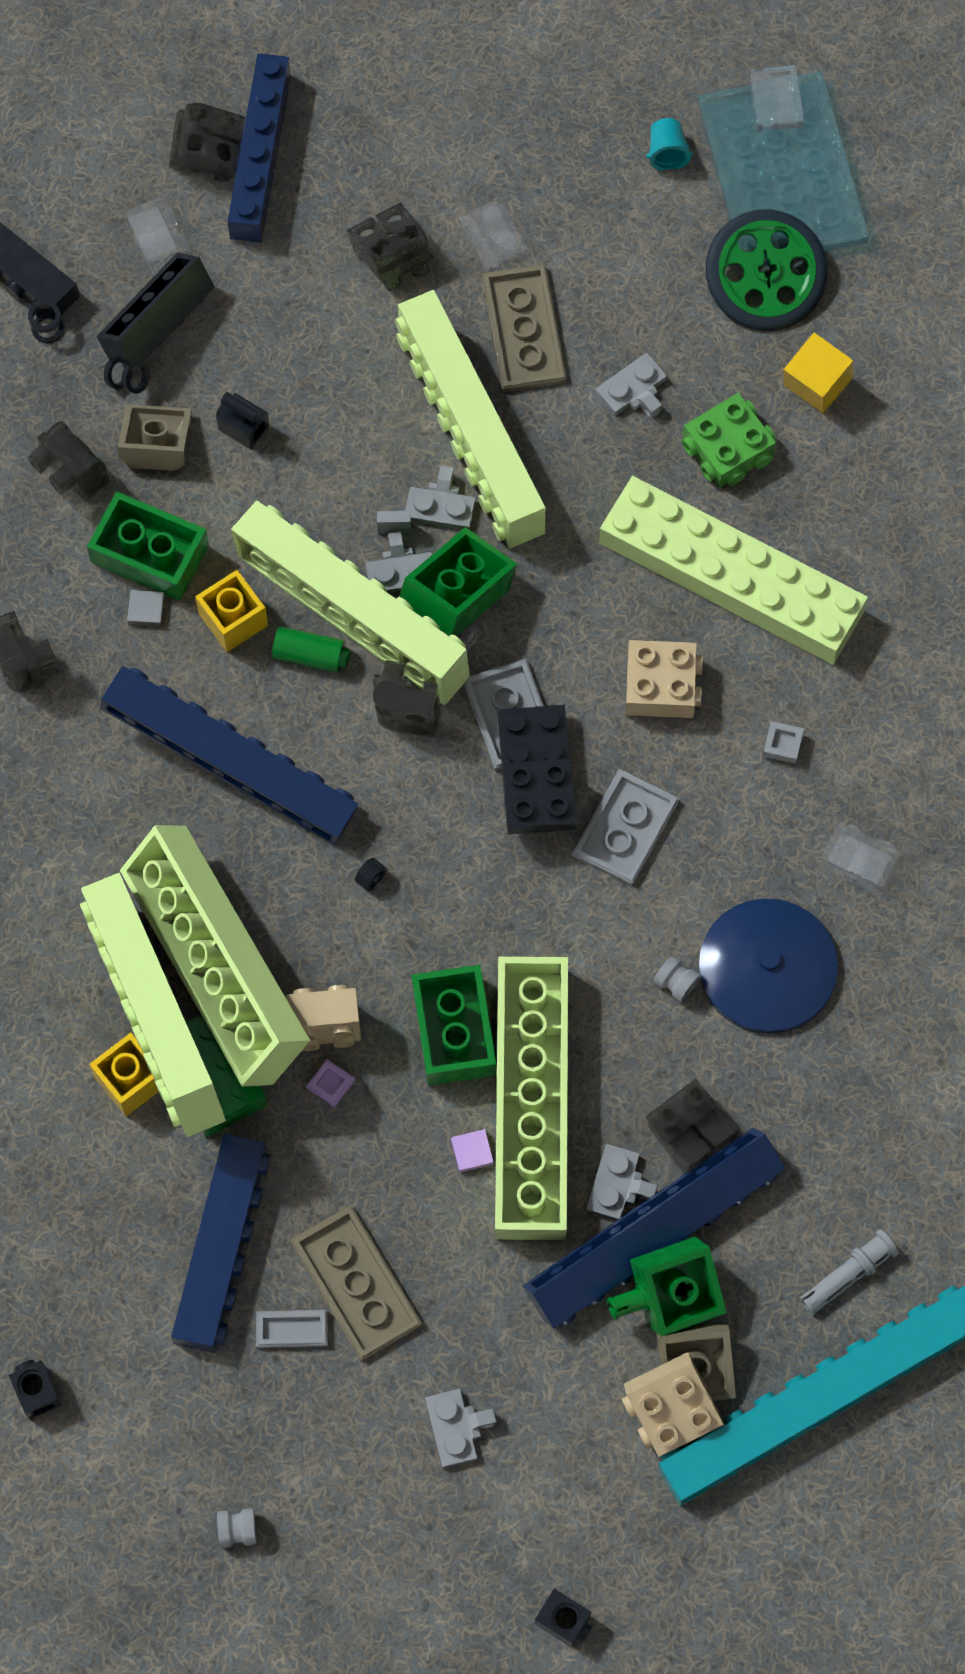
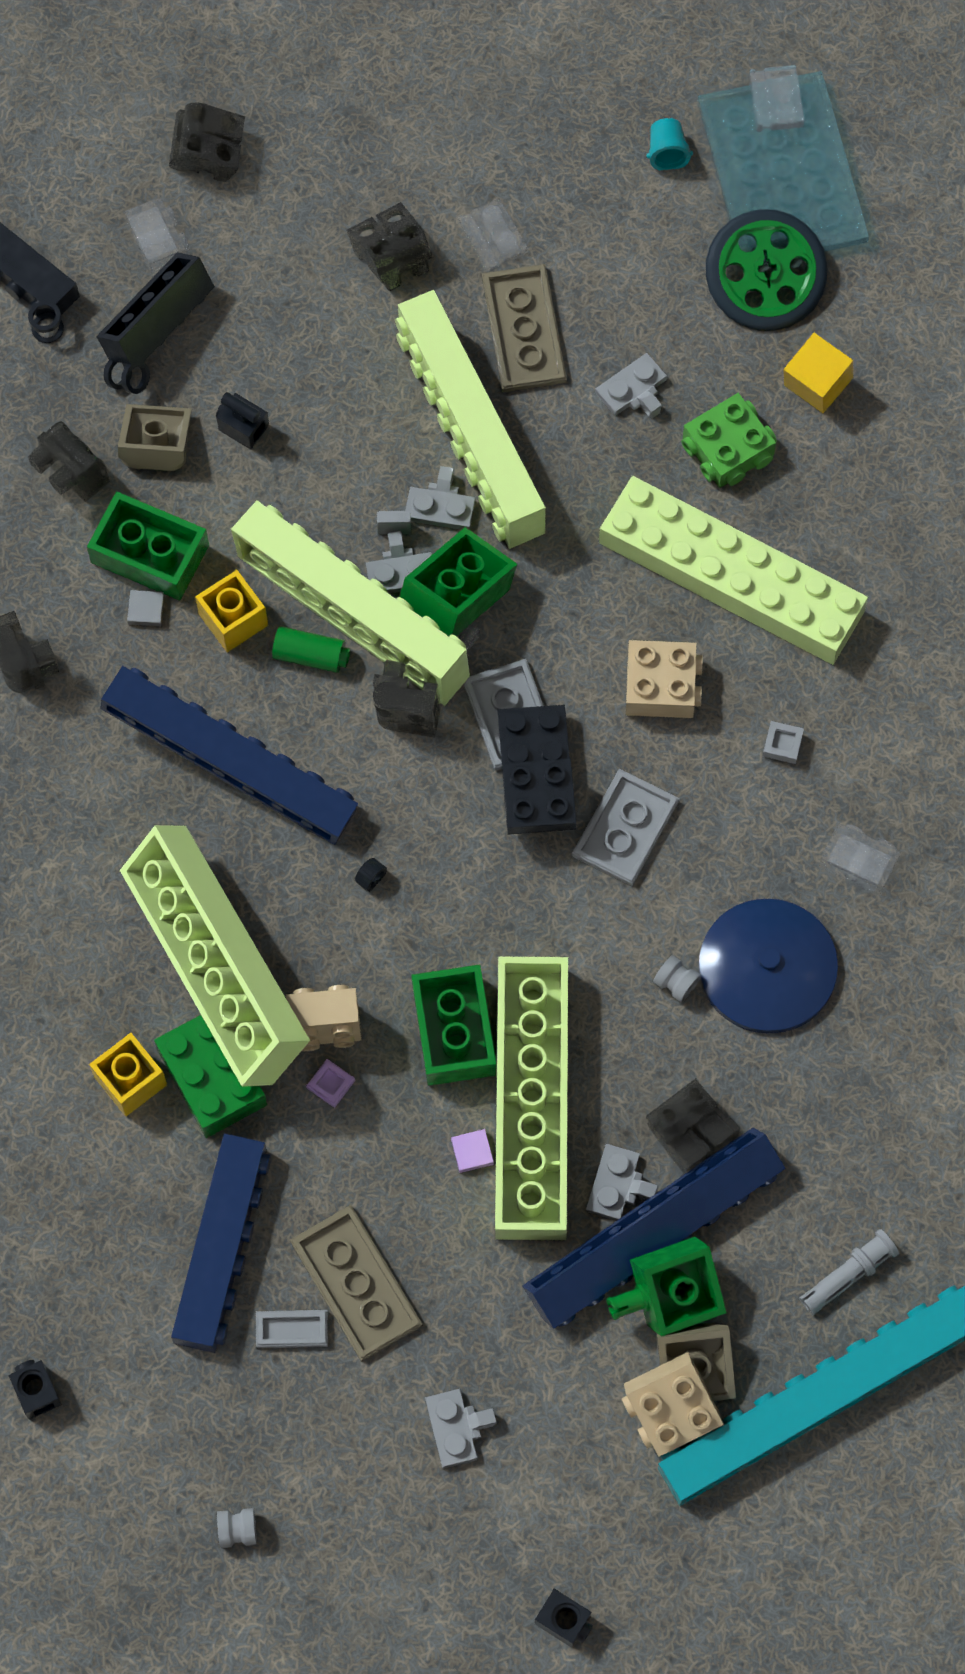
yellowish green brick [80,873,226,1138] -> none
dark blue brick [227,53,291,243] -> none

